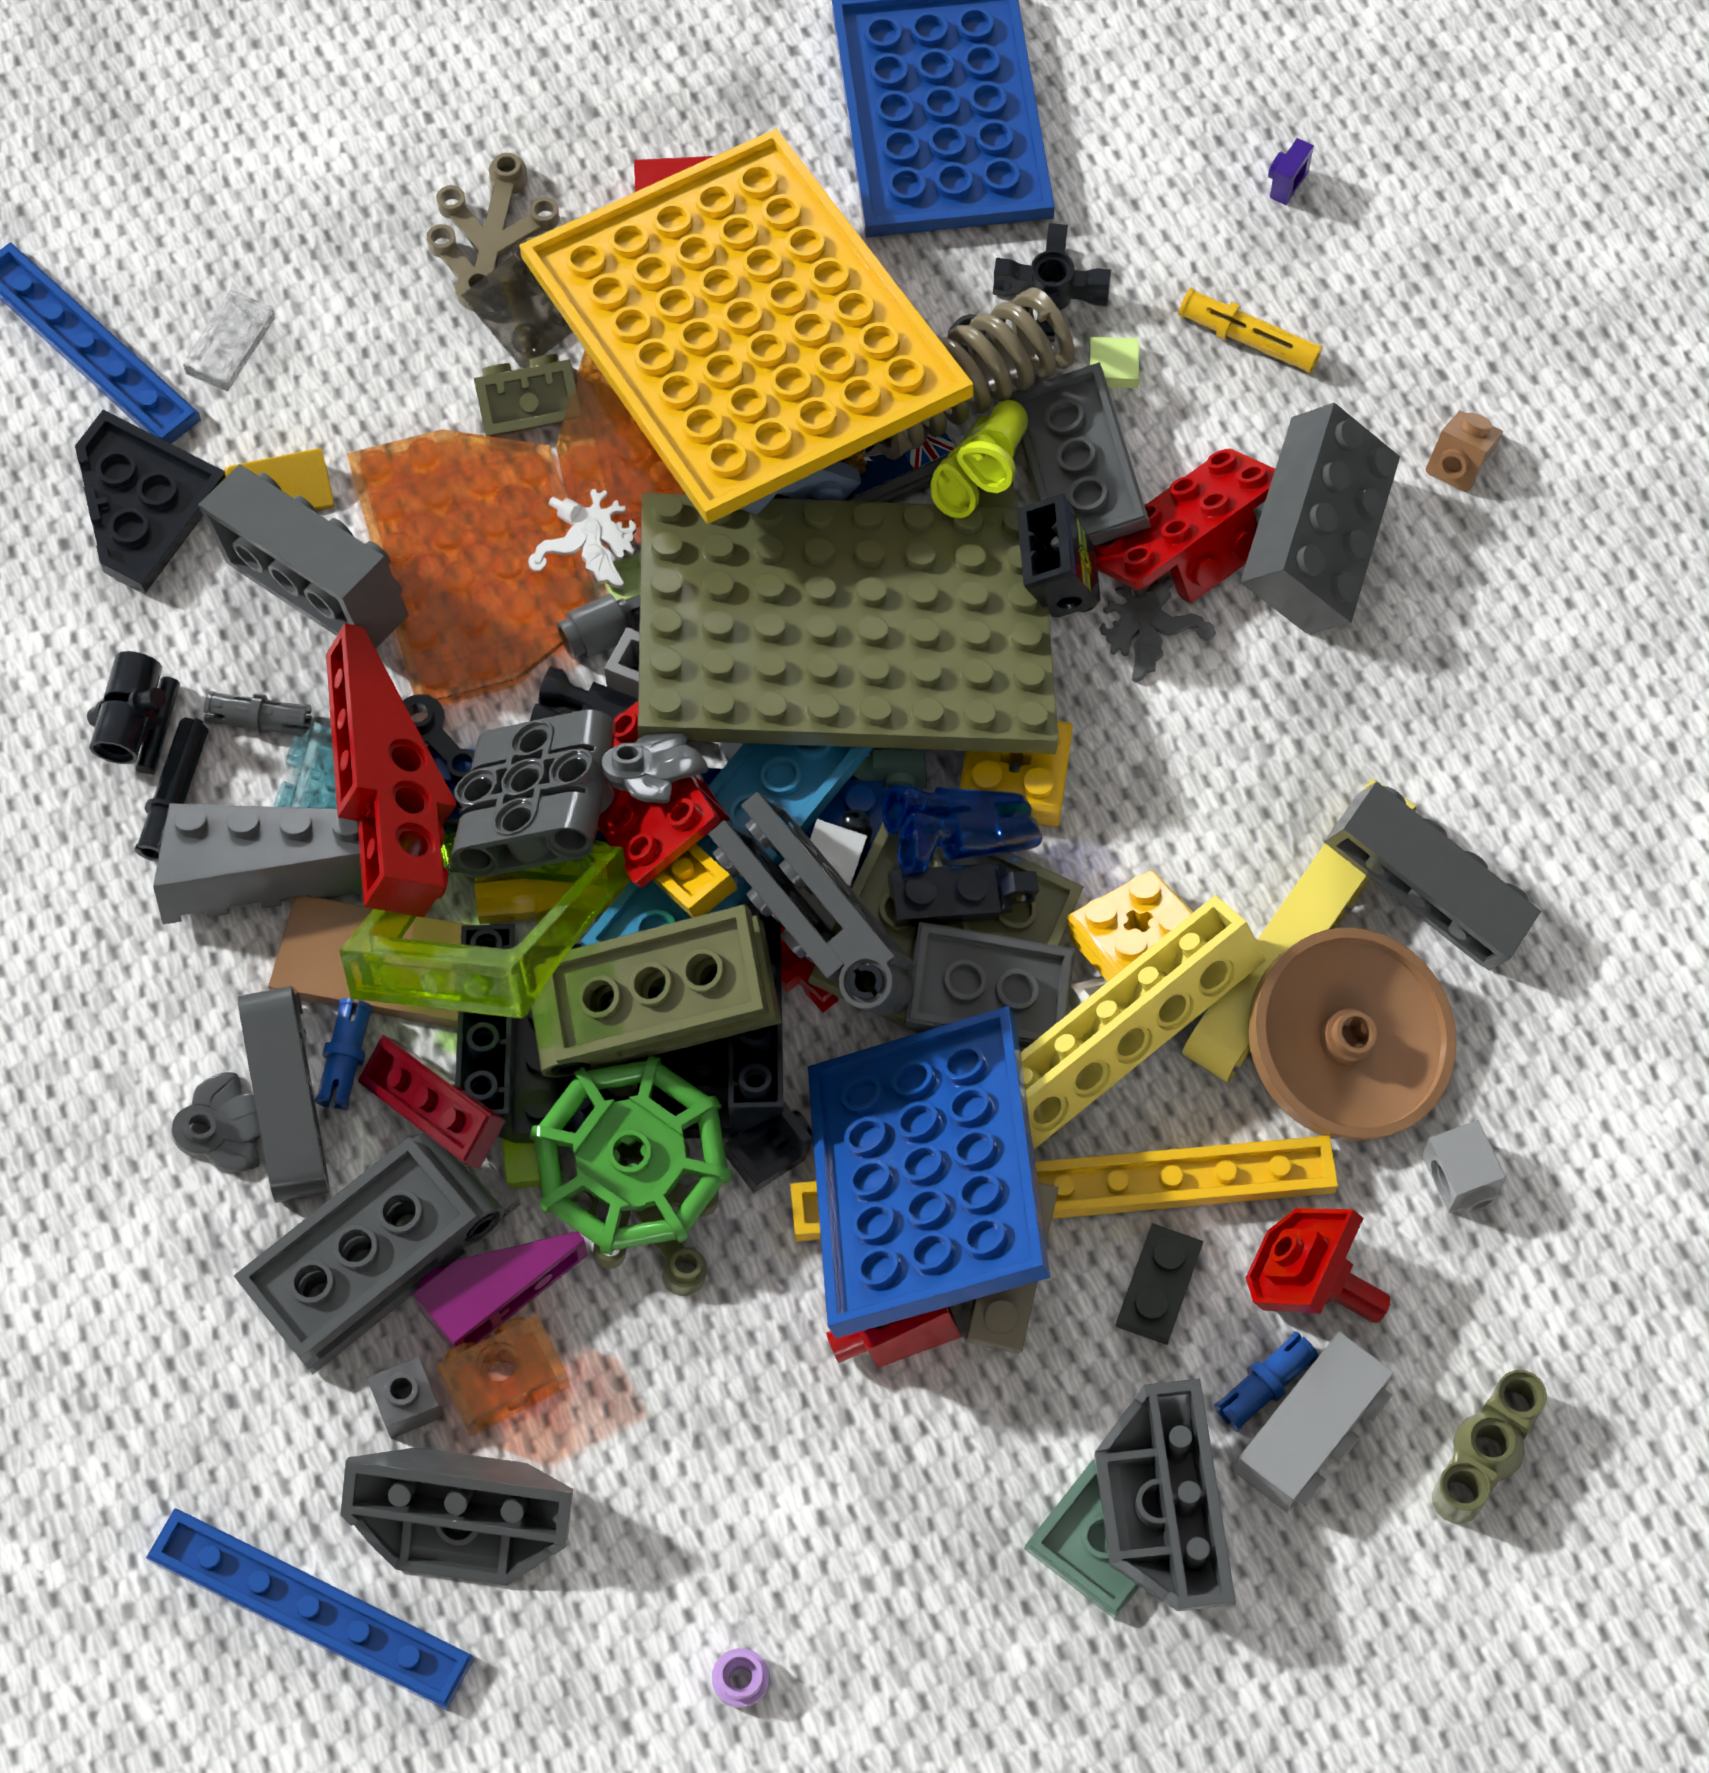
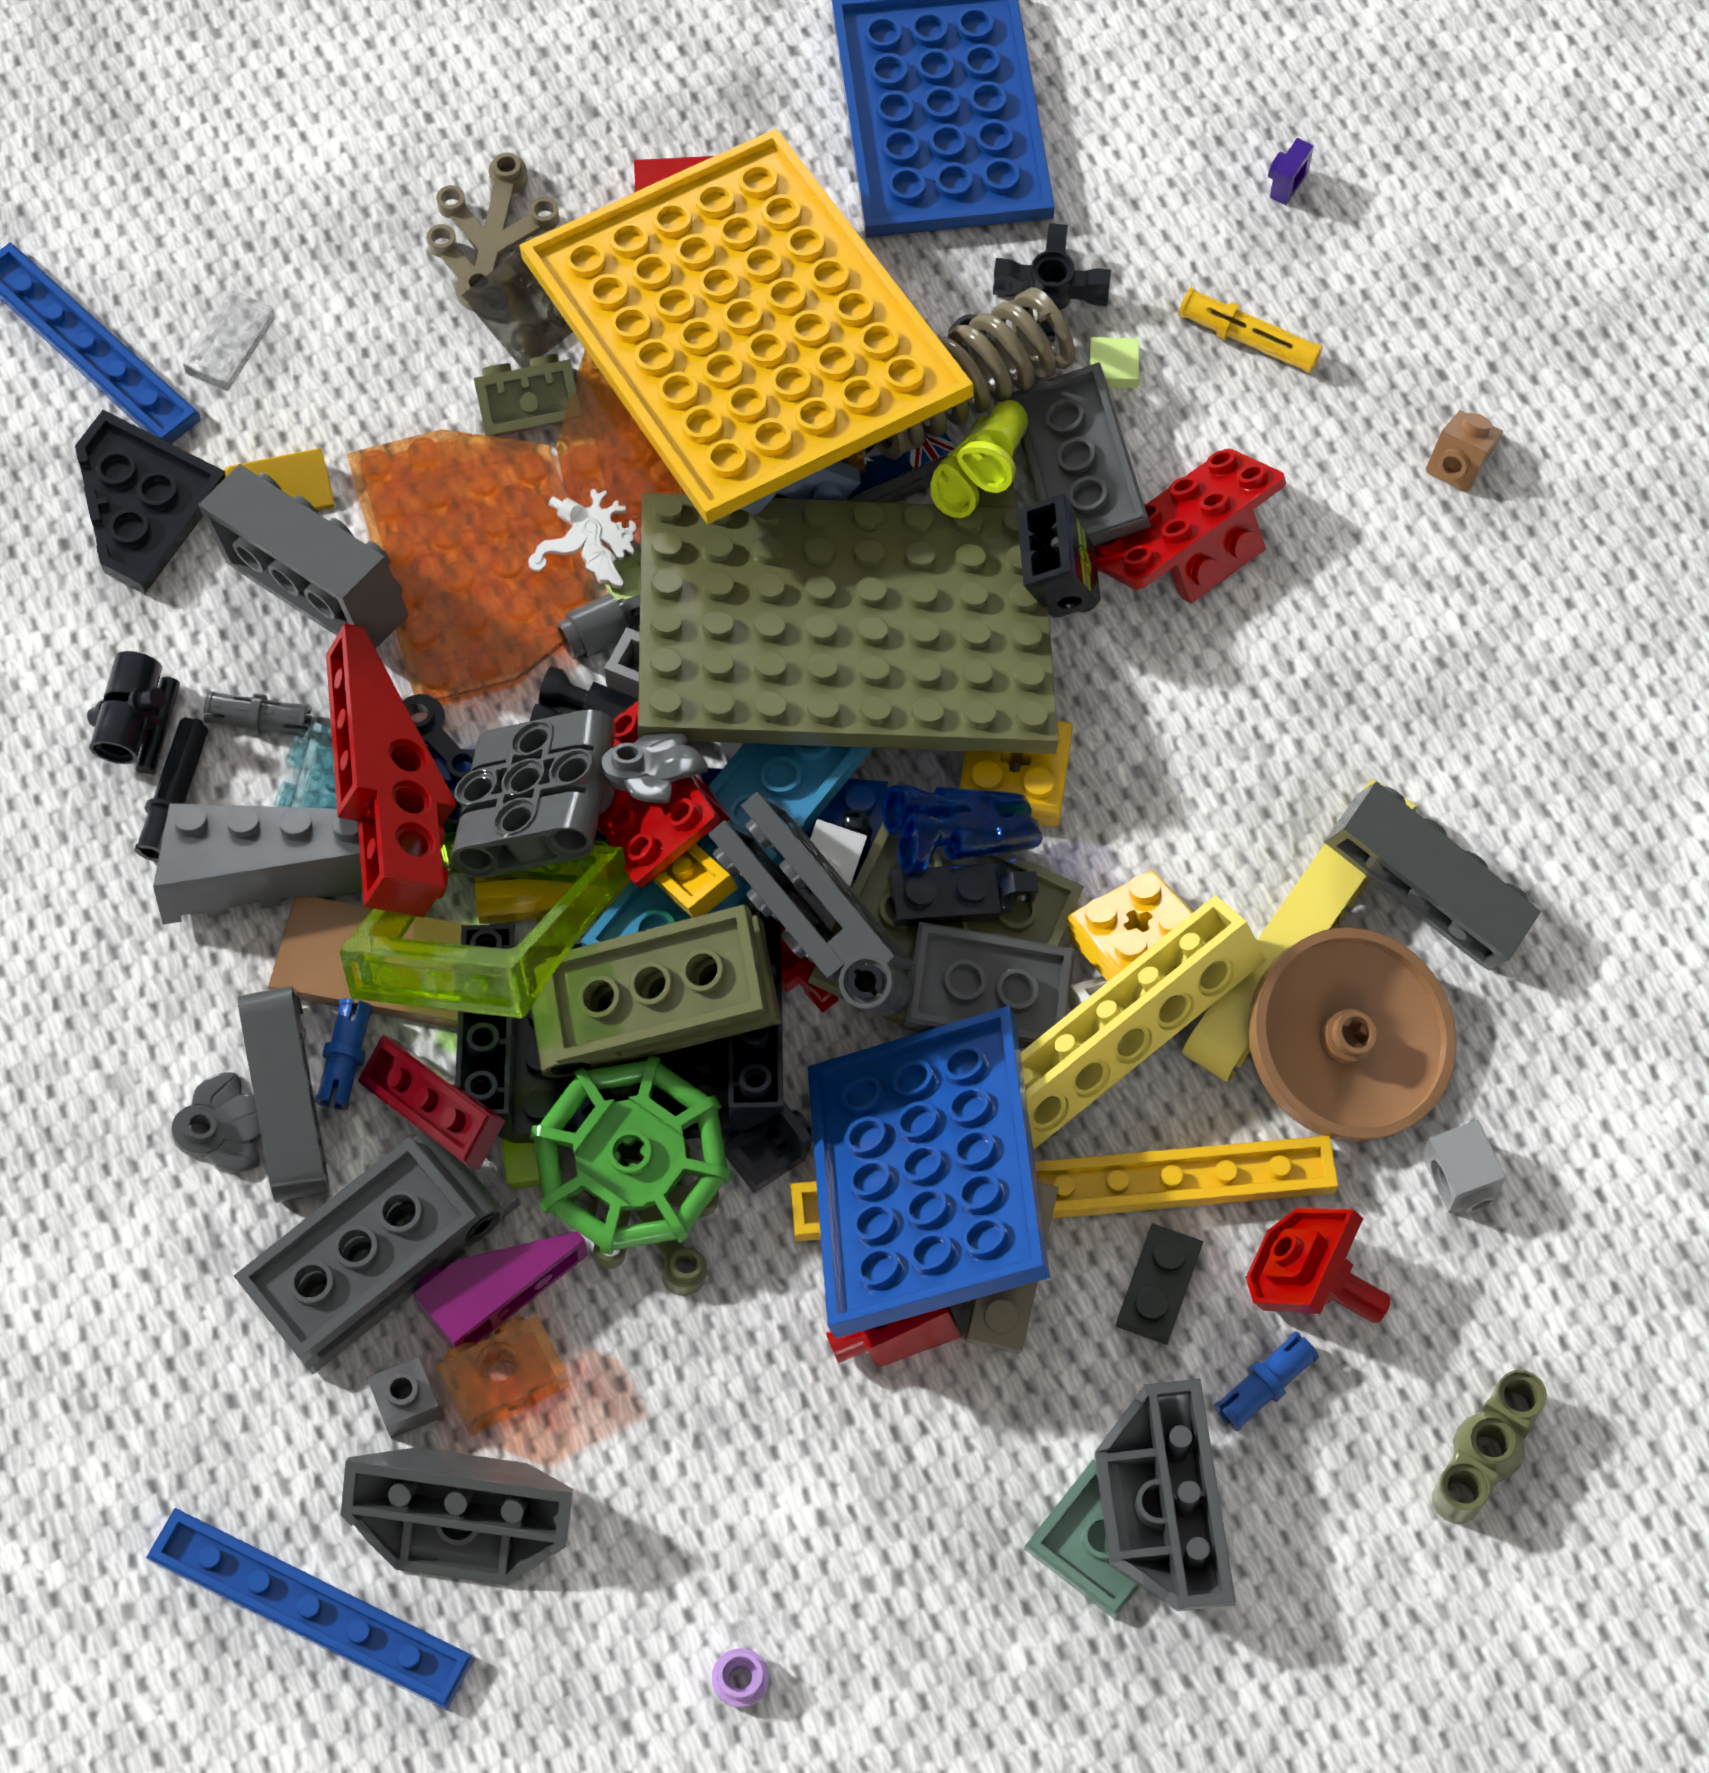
sand green plate [850,749,927,796] -> none
dark grey piece [1099,576,1216,683] -> none
light grey brick [1233,1331,1394,1513] -> none
dark grey brick [1240,402,1400,634] -> none

